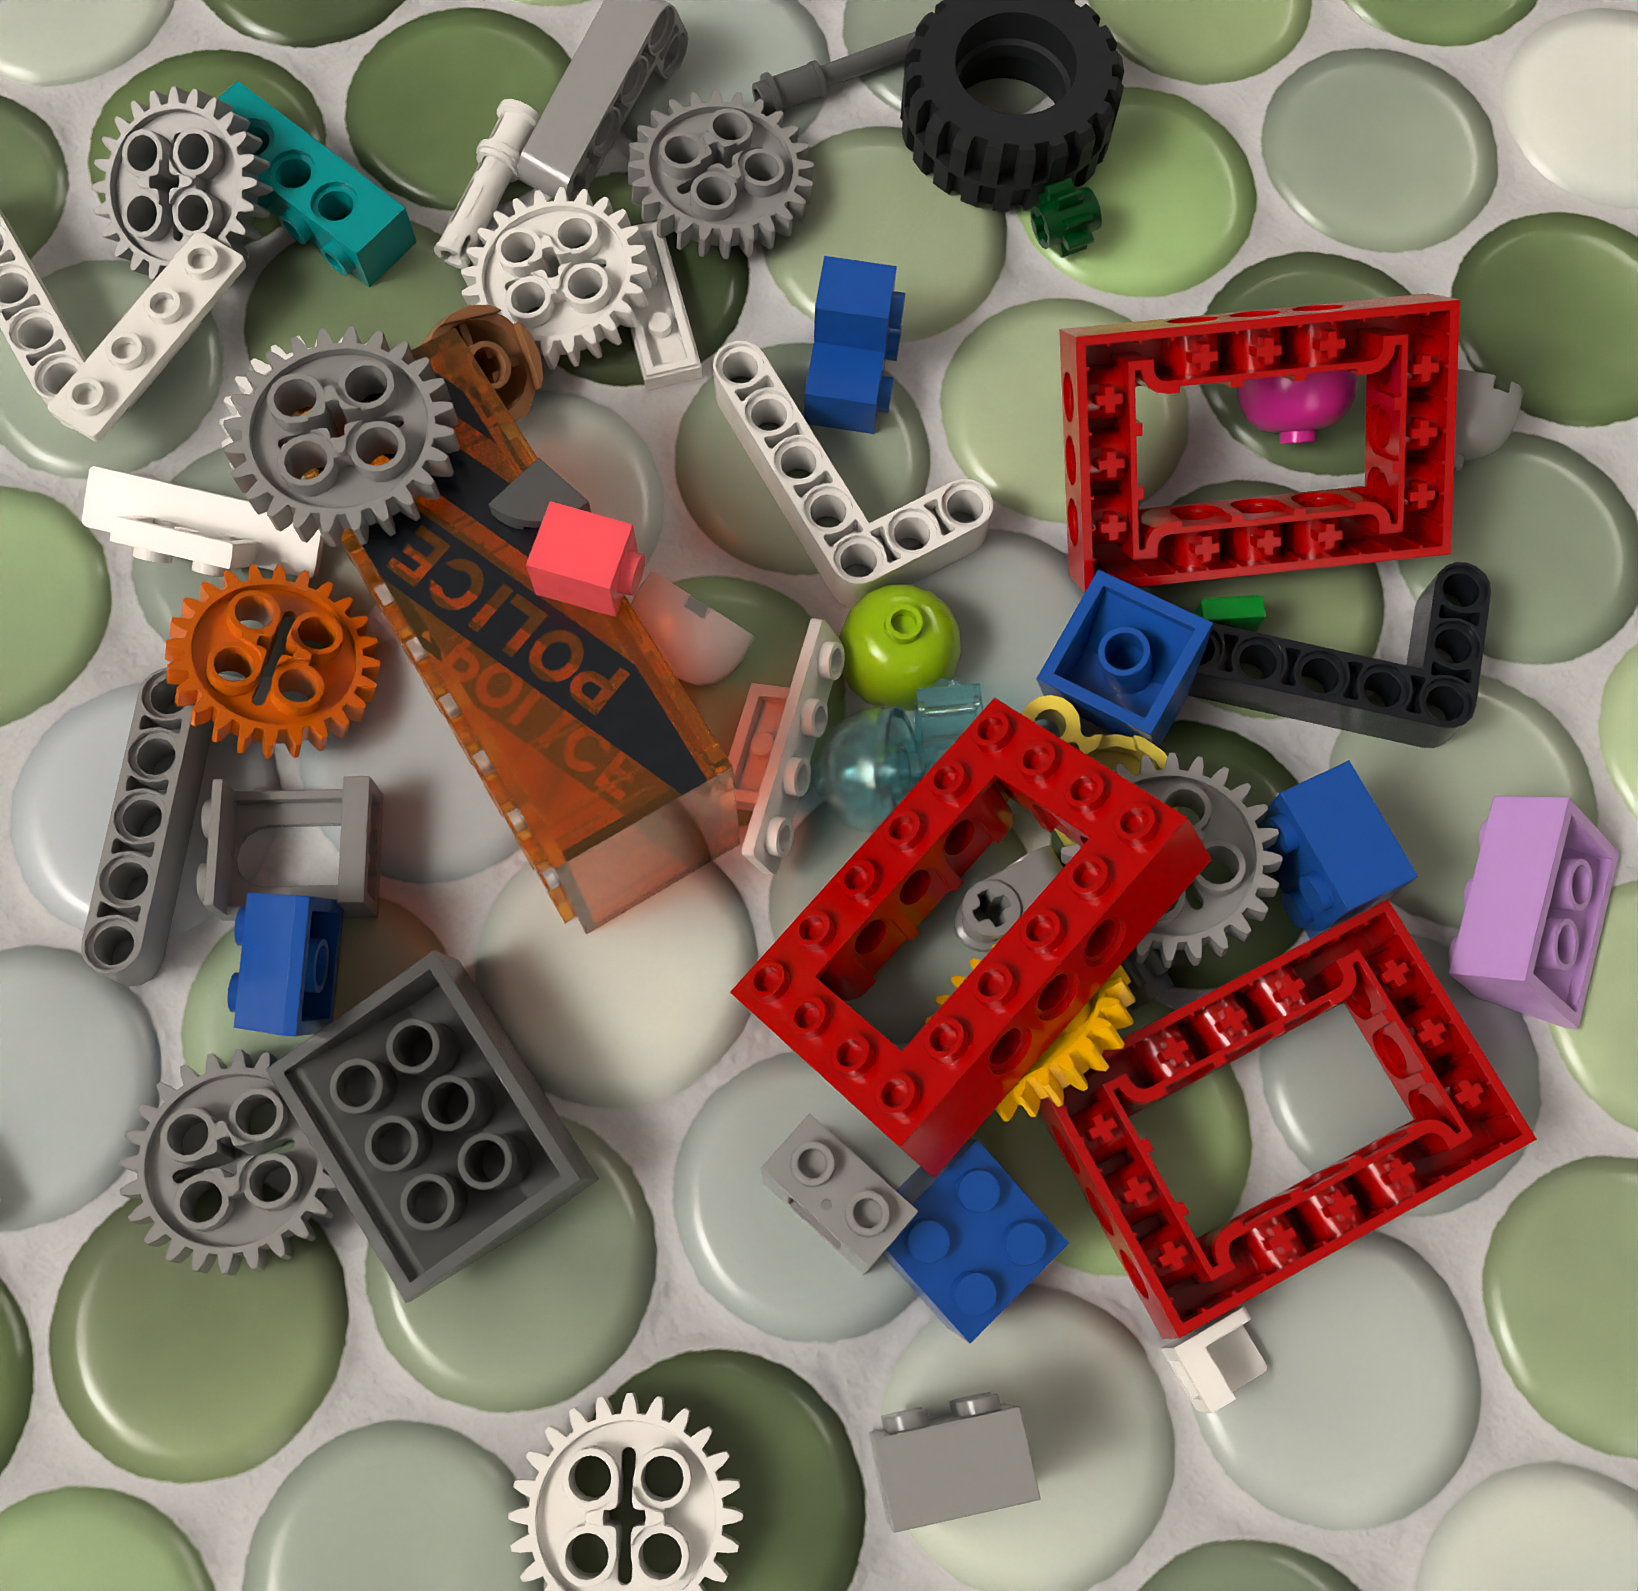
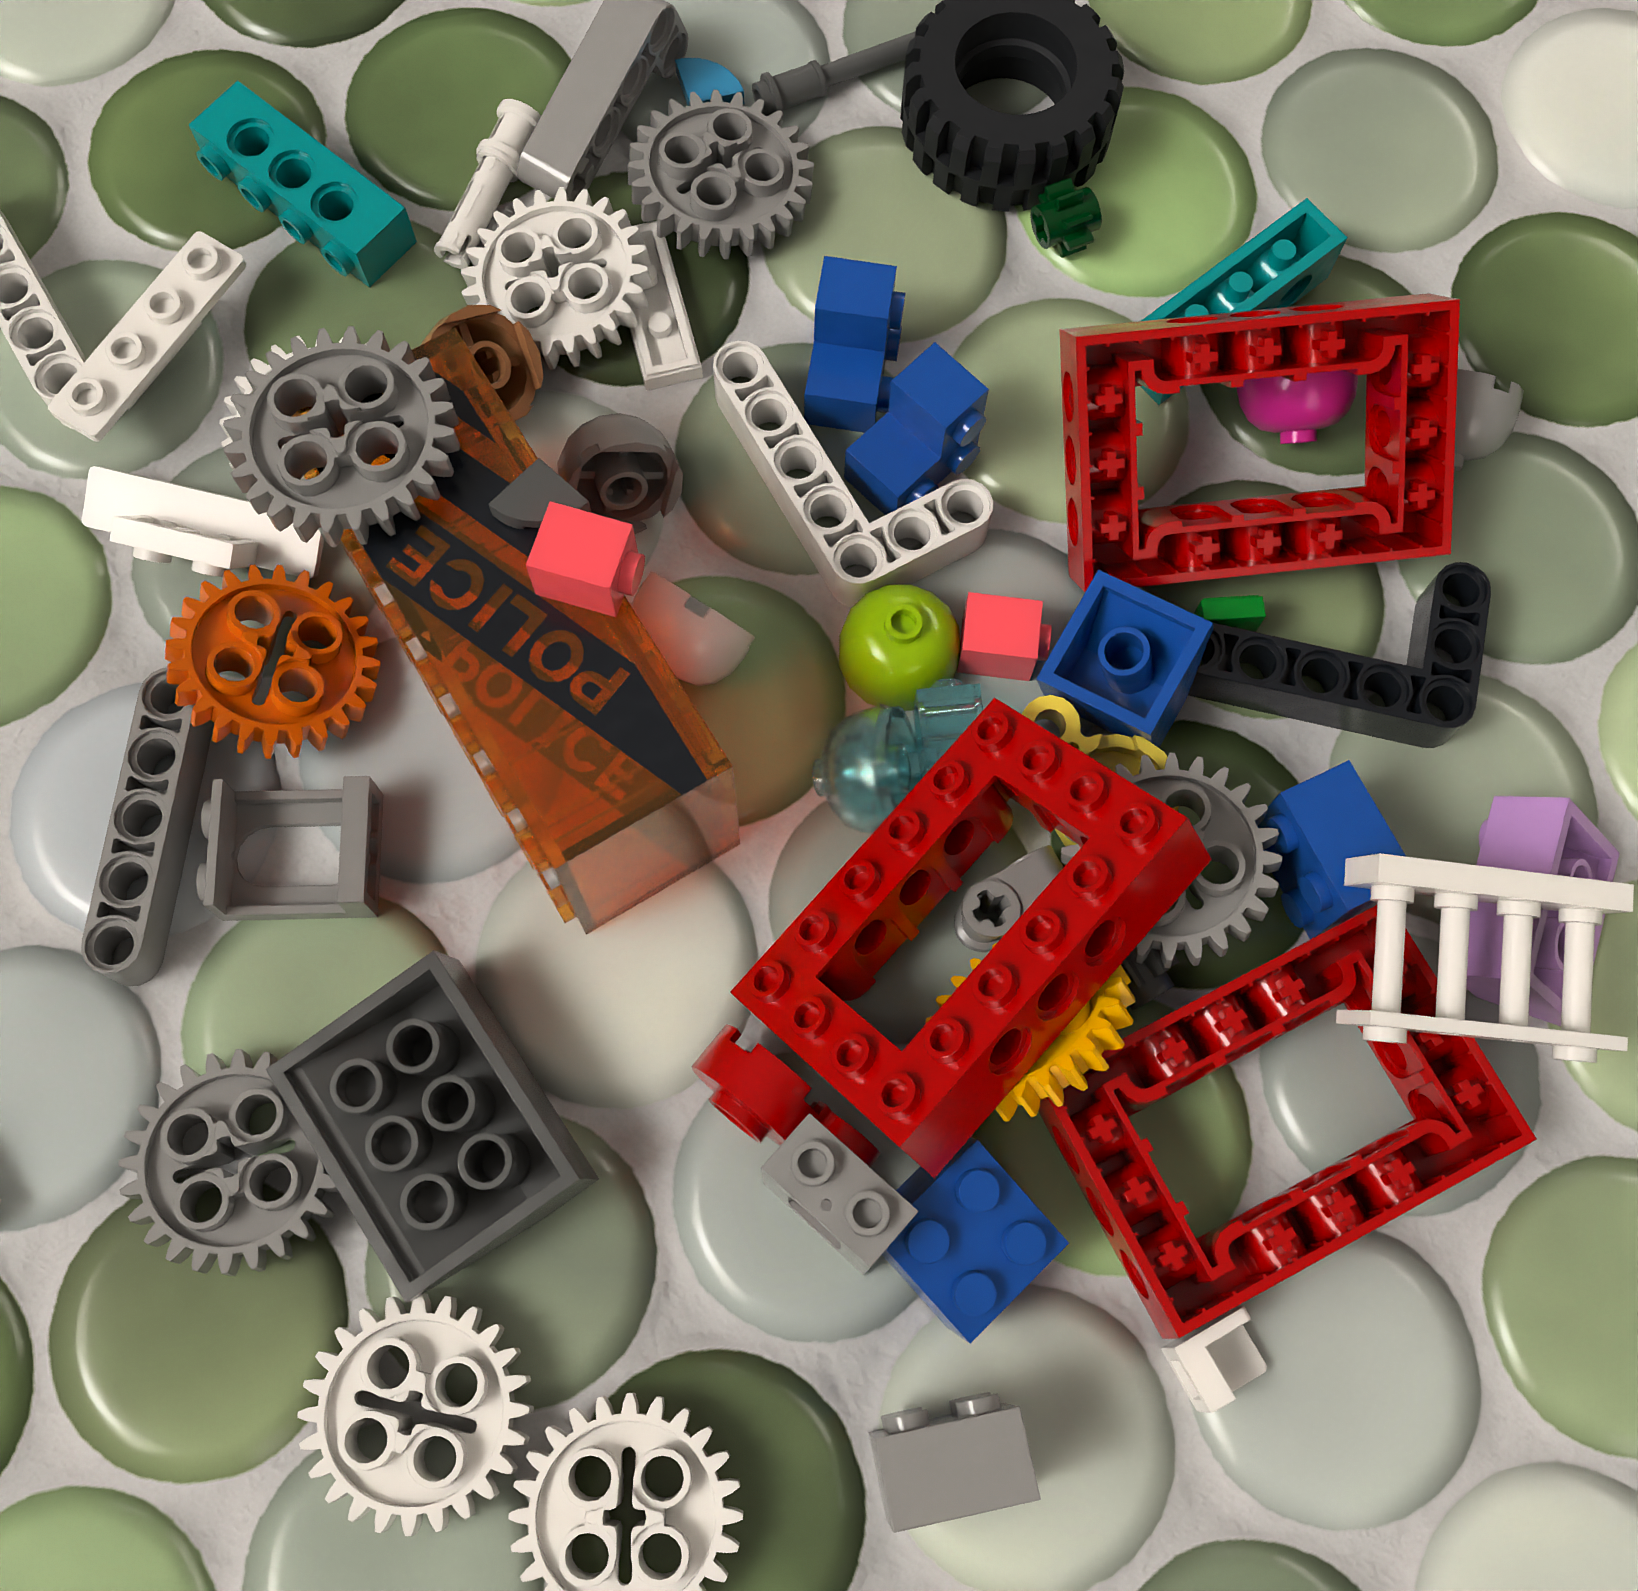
light grey gear [92,86,273,280] -> none
blue slope [227,892,344,1037] -> none
bracket [716,618,845,875] -> none
none -> white gear [297,1293,534,1536]
none -> light grey cylinder [557,413,683,534]
none -> dark azure tile [675,58,745,106]
none -> red piece [691,1024,881,1168]
none -> blue brick [844,342,989,515]
none -> coral brick [957,592,1052,681]
none -> teal brick [1140,198,1348,405]
none -> white fence [1336,853,1634,1063]

